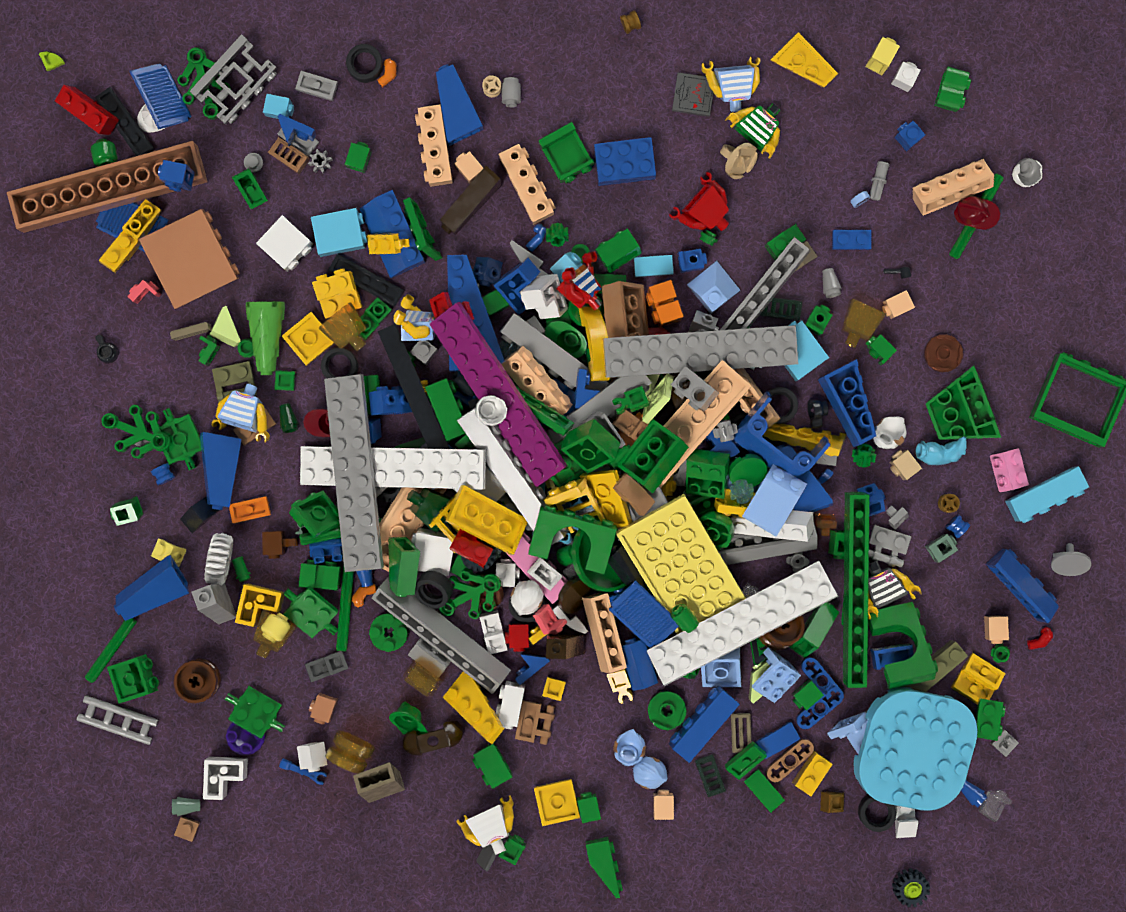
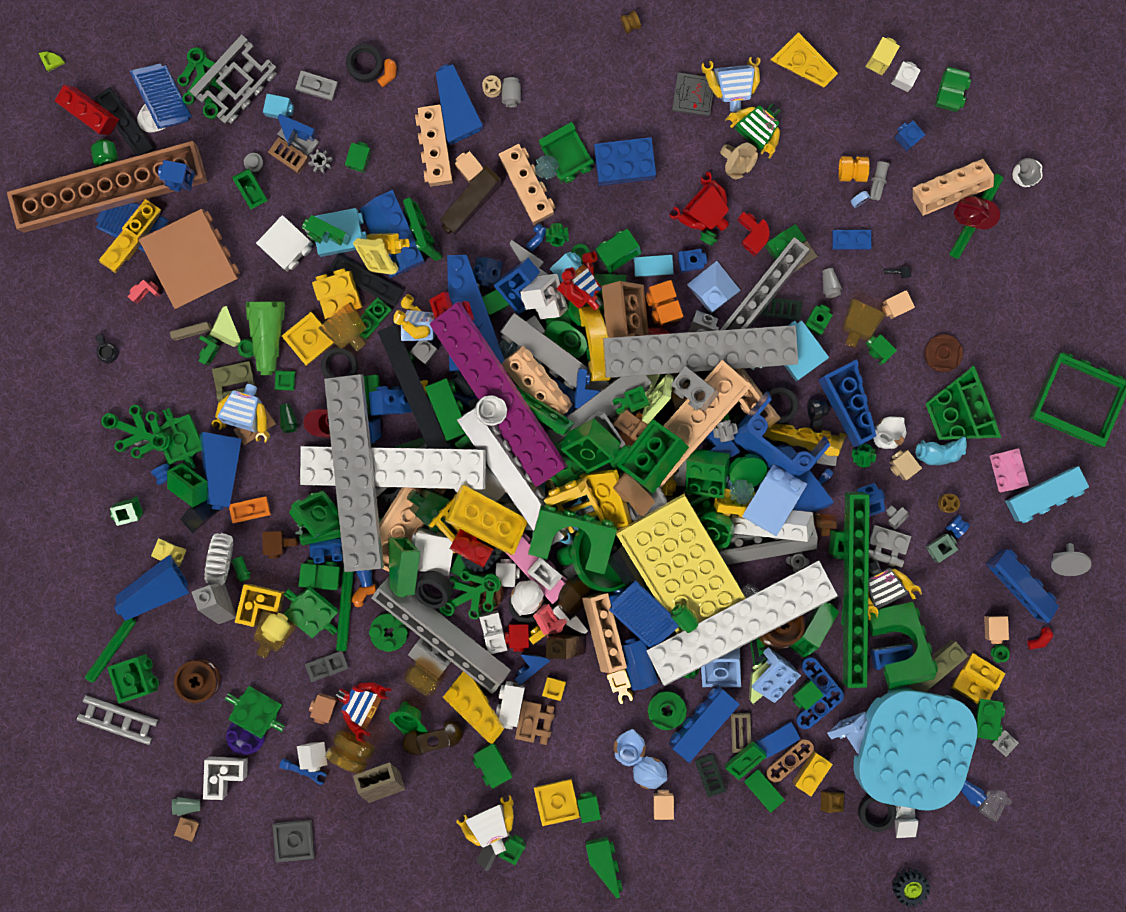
none -> green brick [167,463,208,507]
none -> dark grey tile [272,820,315,863]
none -> green plate [302,215,351,246]
none -> torso [335,682,391,743]
none -> light yellow plate [353,238,399,274]
none -> clear light blue gear [535,155,559,180]
none -> red brick [737,212,769,257]
none -> light orange wheel [838,156,869,182]

